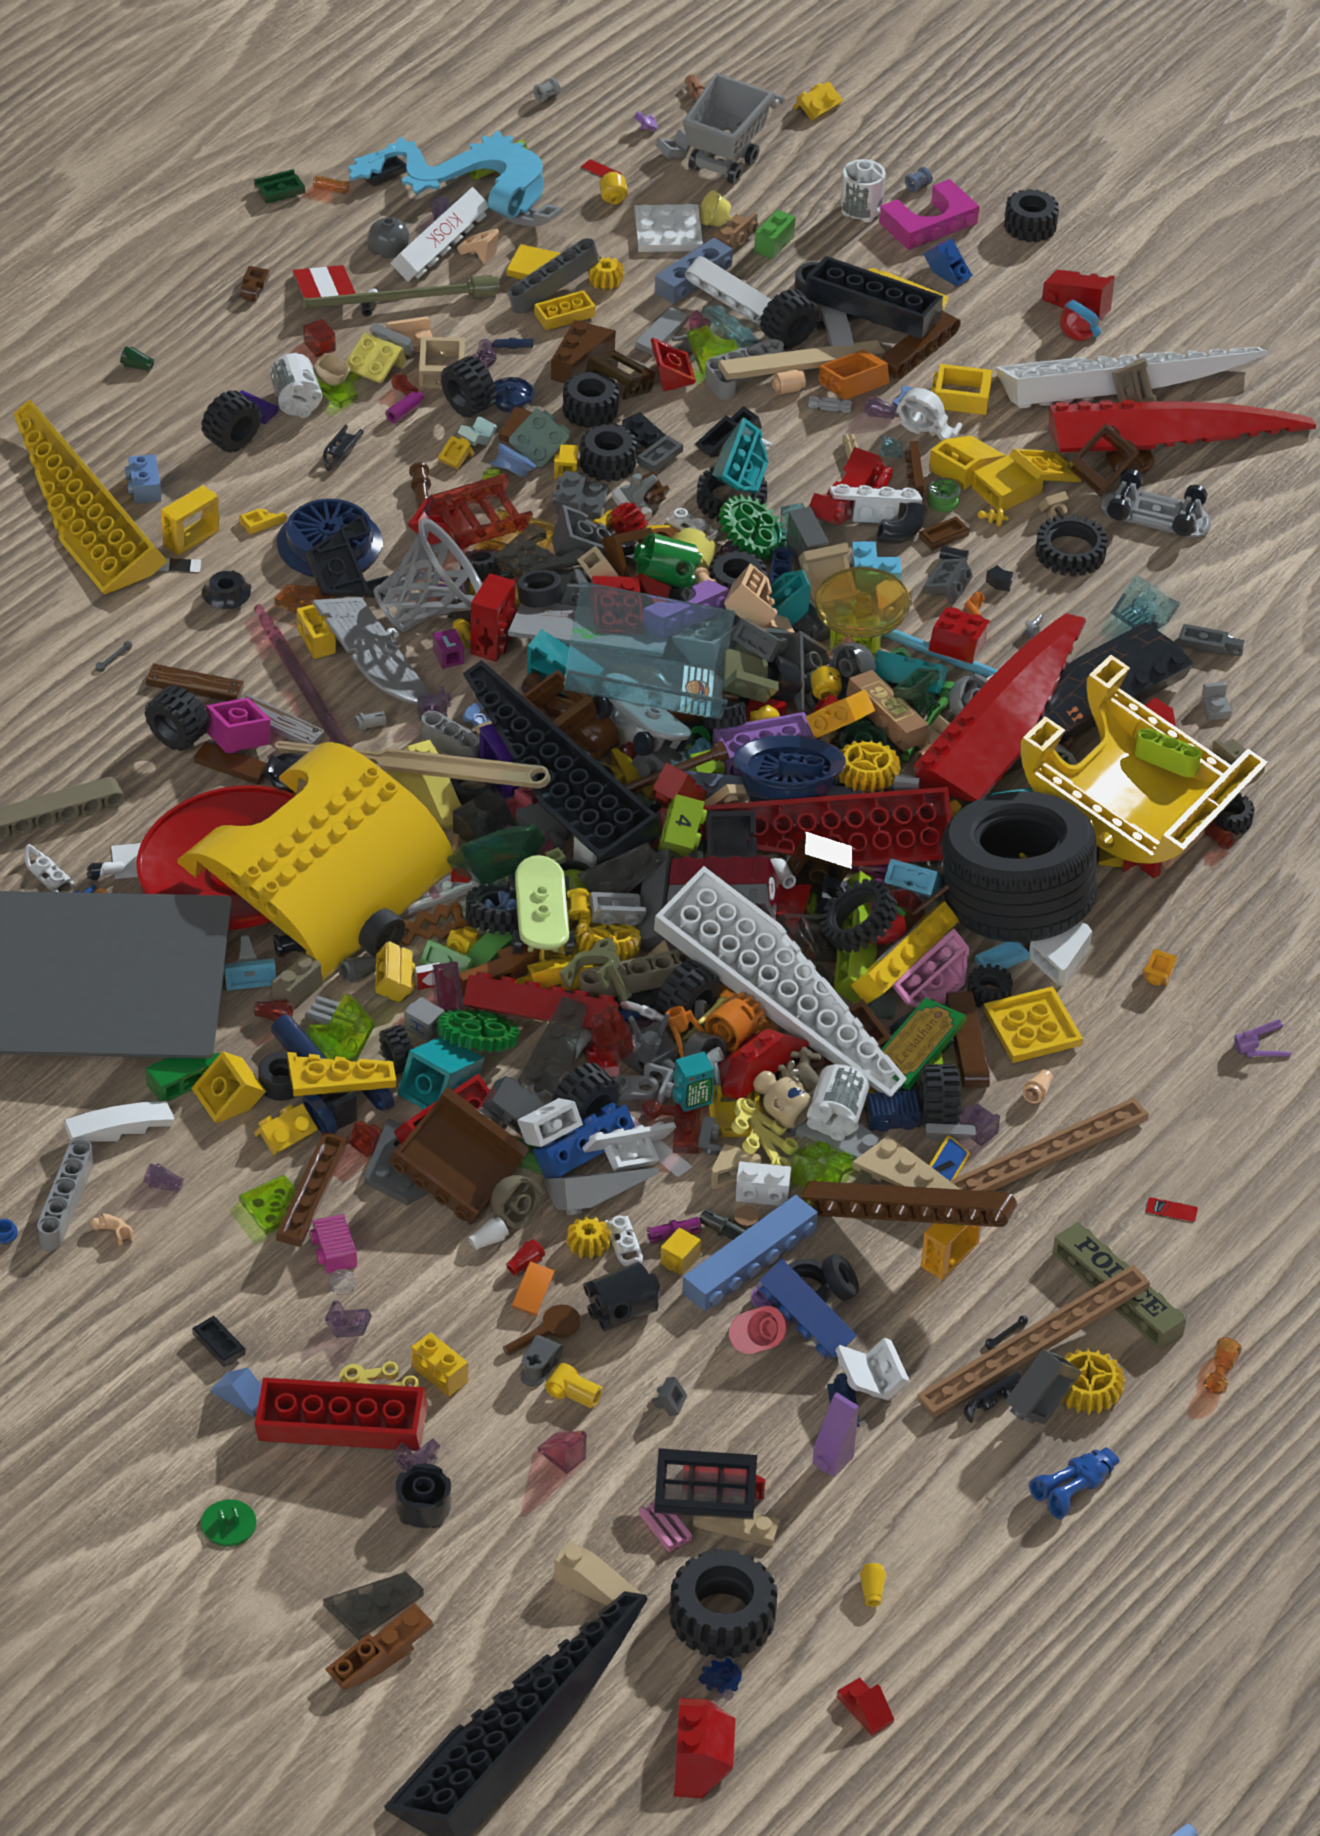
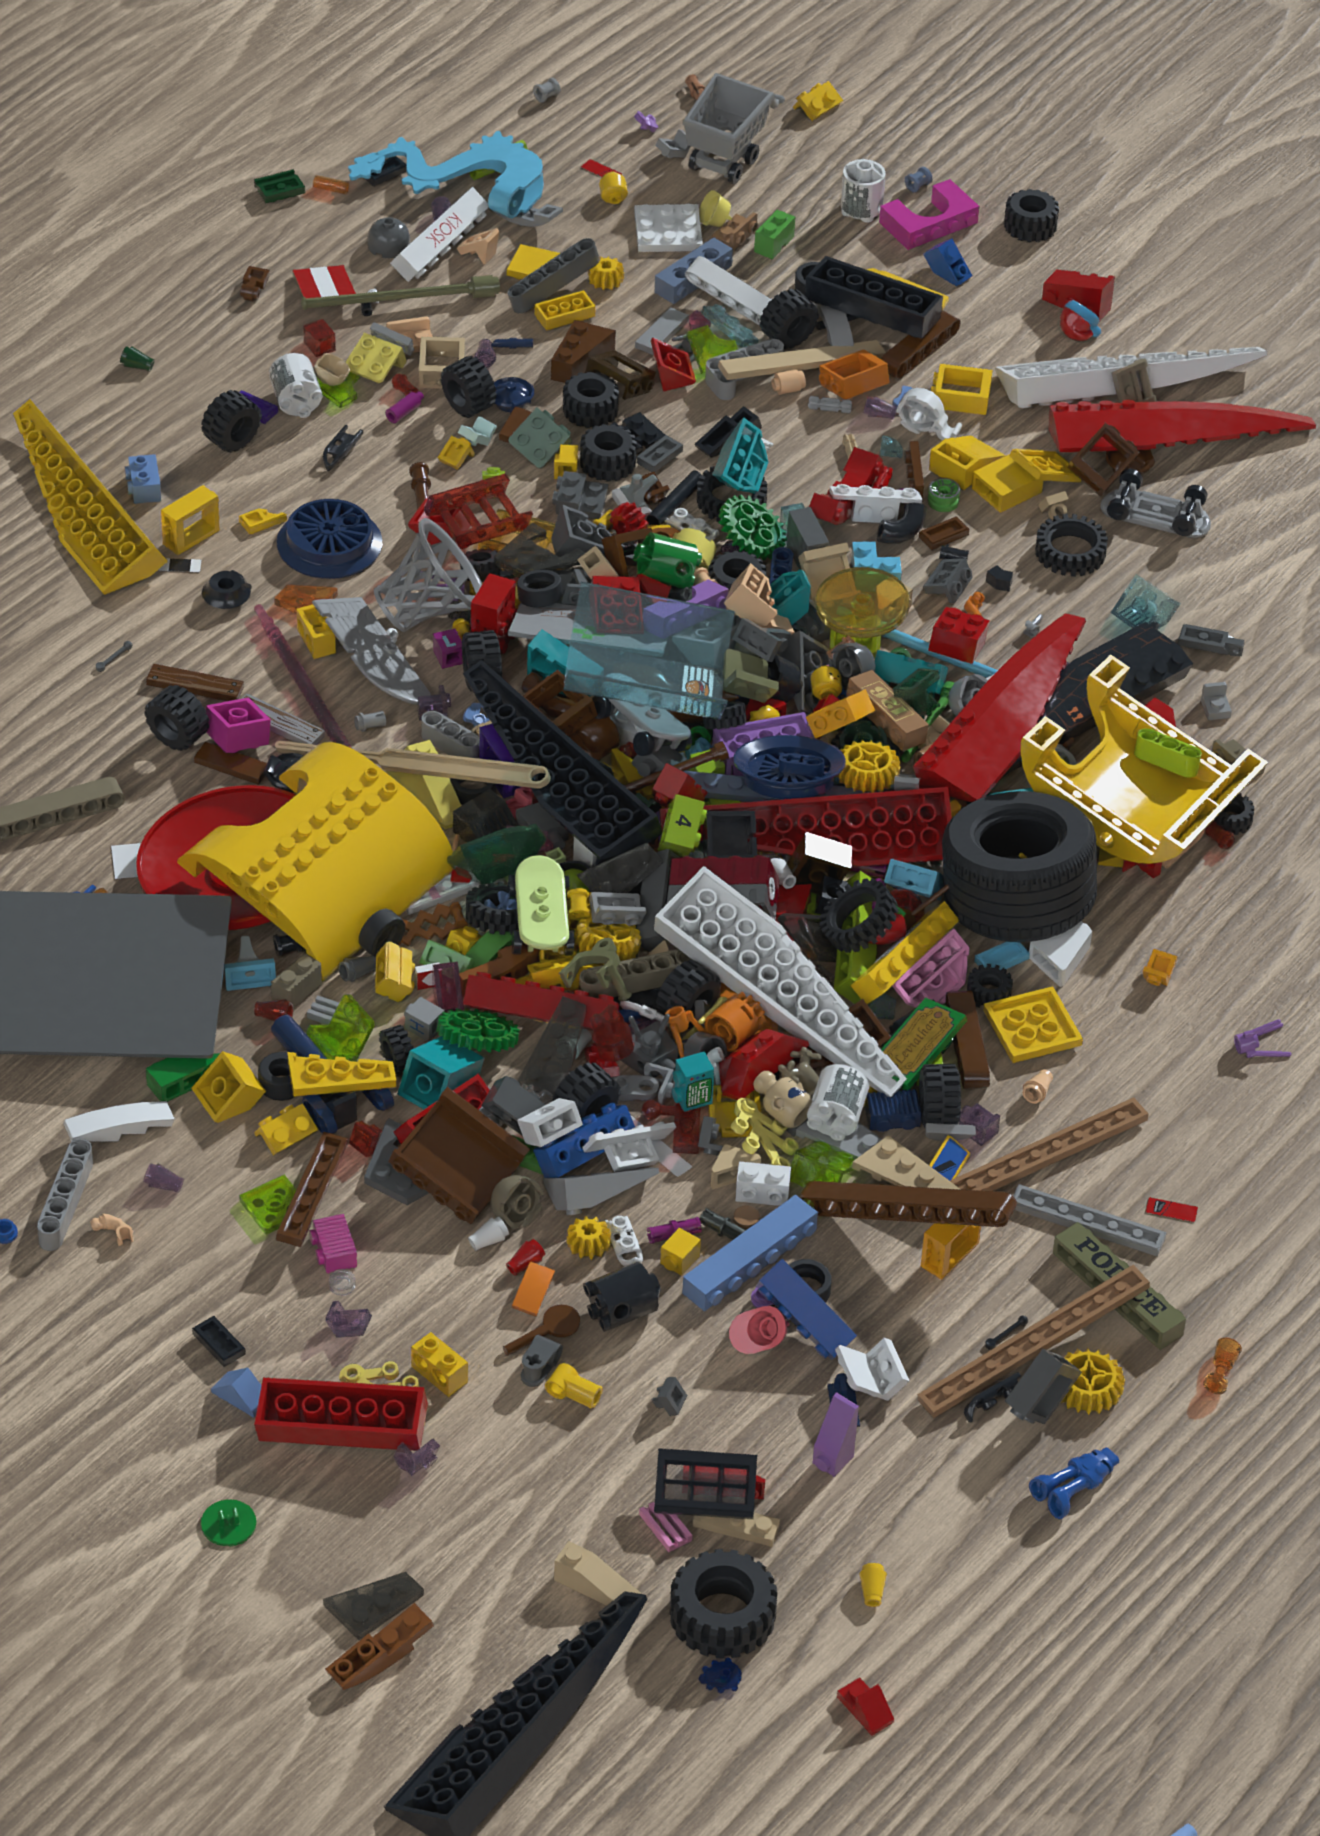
white piece [25,844,75,892] -> none
arm [87,861,124,880] -> none
black wing [305,514,388,598] -> none
black brick [396,1463,451,1528] -> none
medium blue hat [489,443,536,477] -> none
clear pink slope [537,1431,587,1474] -> none
red wedge [674,1698,736,1799] -> none
tan hinge [704,784,751,806] -> none
black tyre [822,1253,859,1301] -> none
yellow hair [977,508,1008,527] -> none
none -> black tyre [462,630,502,692]
none -> black piece [646,470,702,525]
none -> light grey tile [1013,1184,1167,1257]

